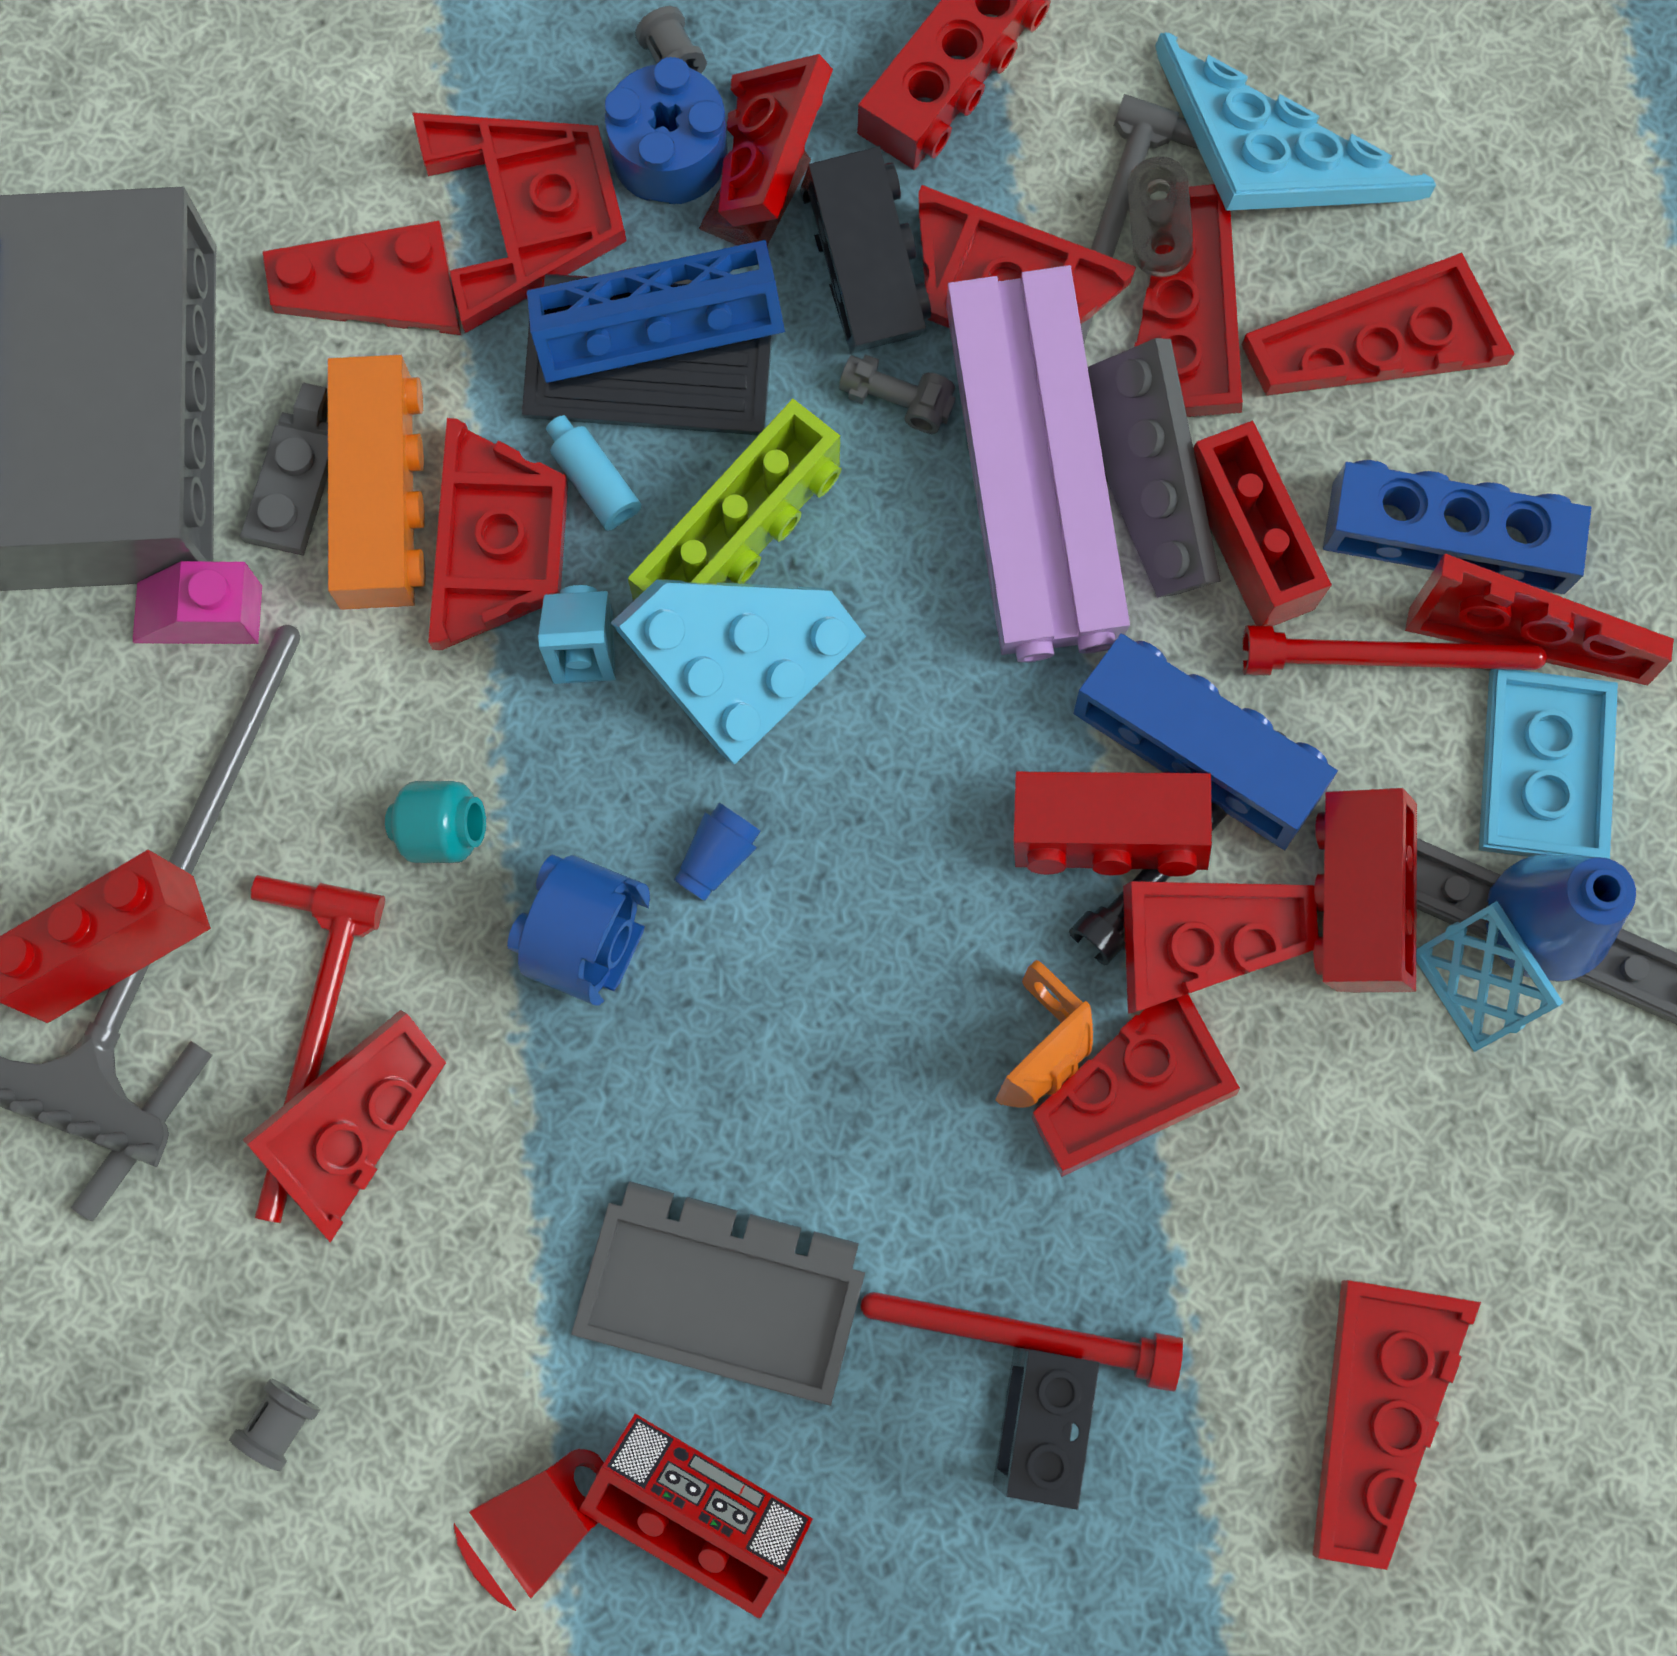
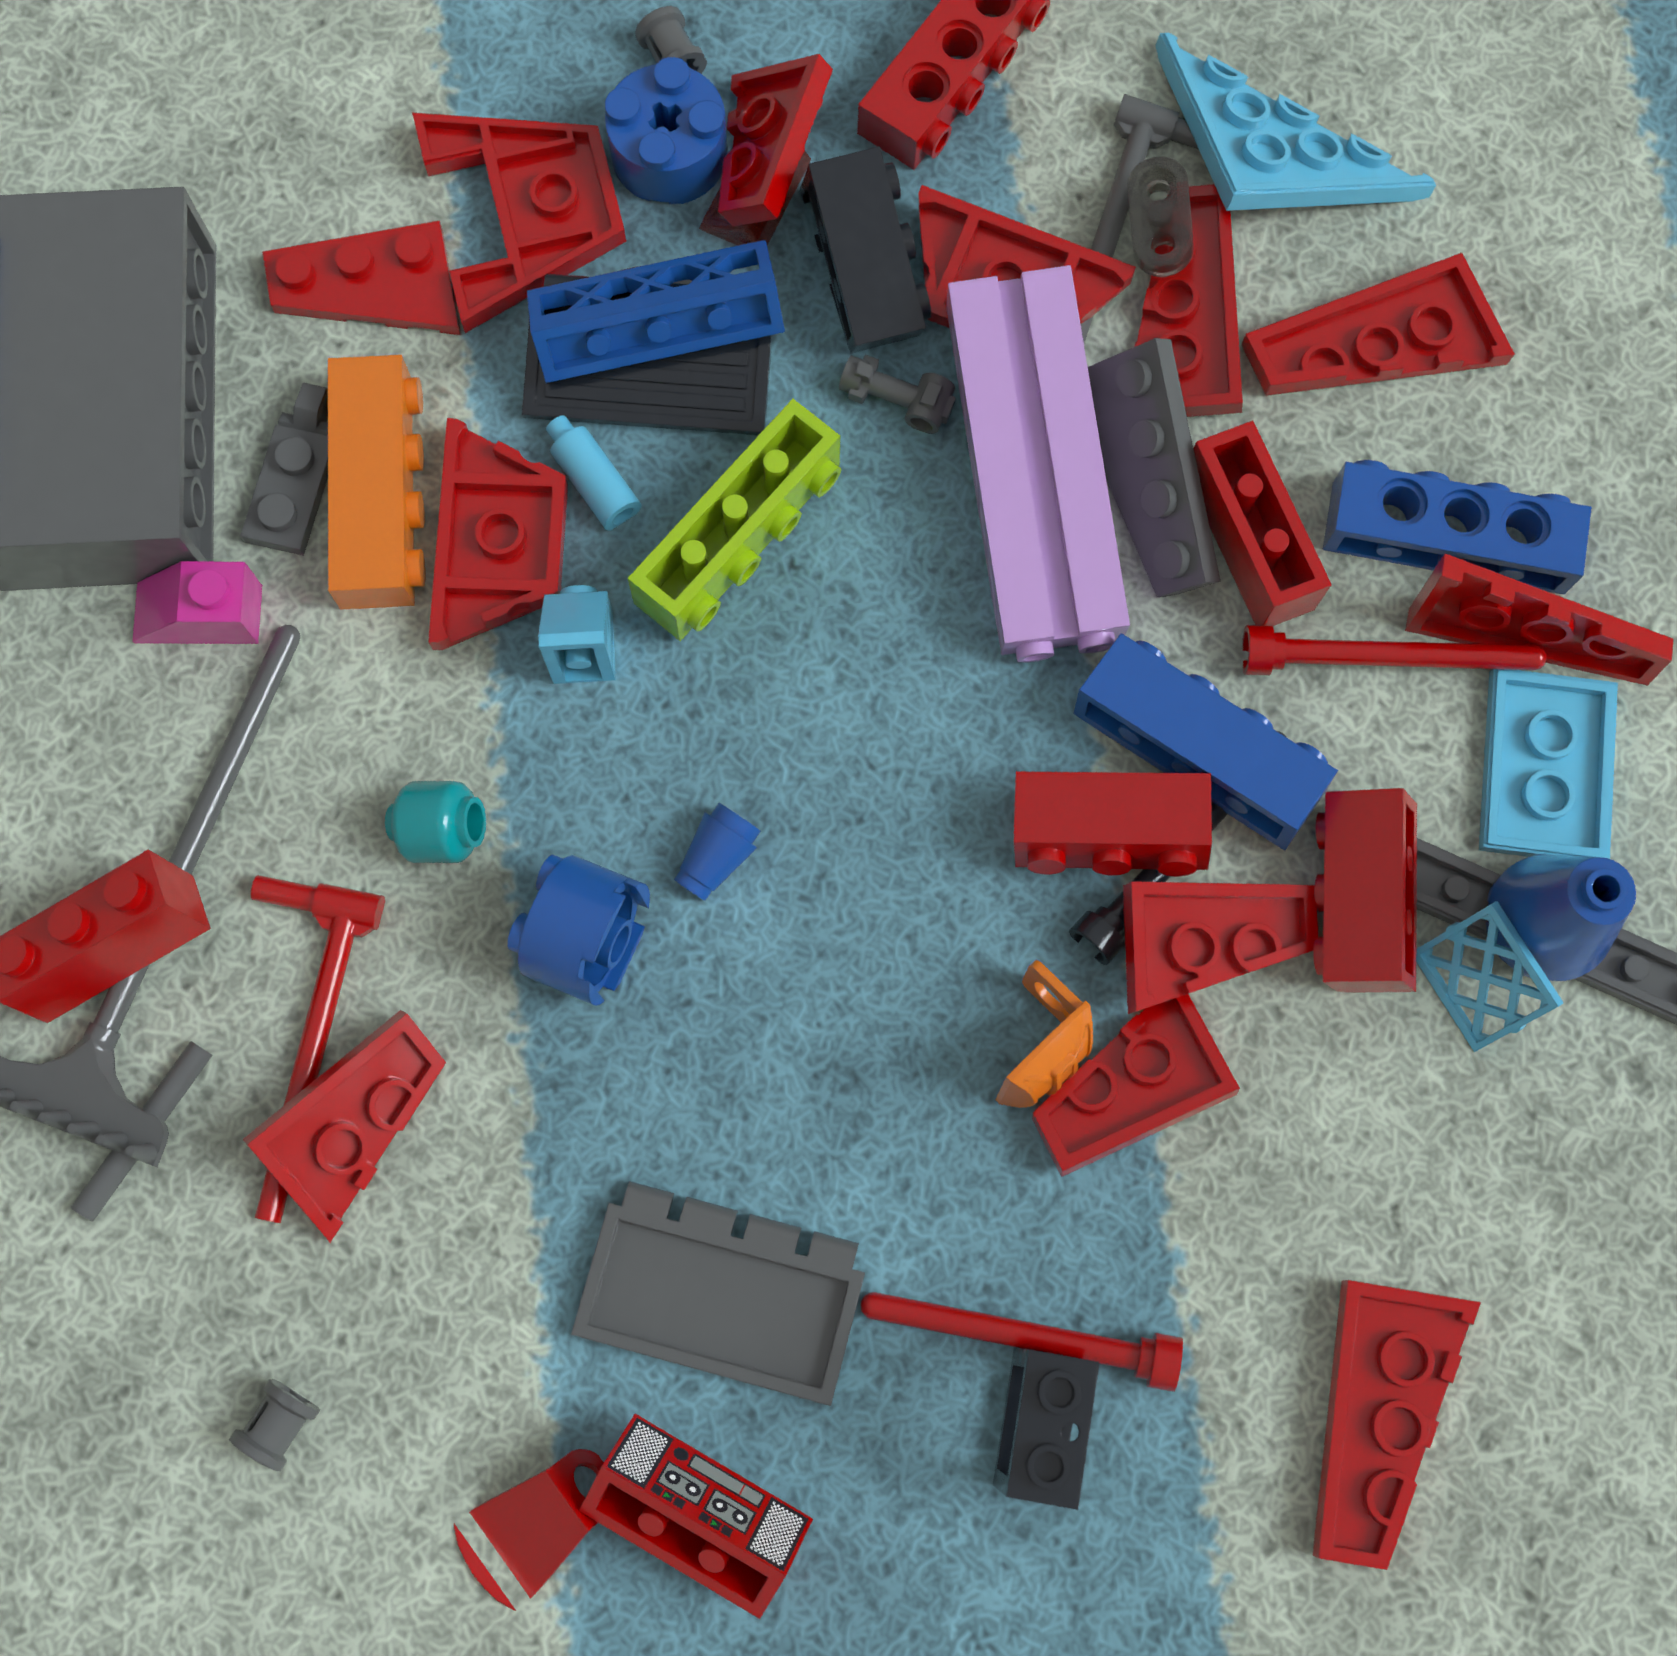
medium azure plate [611,579,866,765] -> none

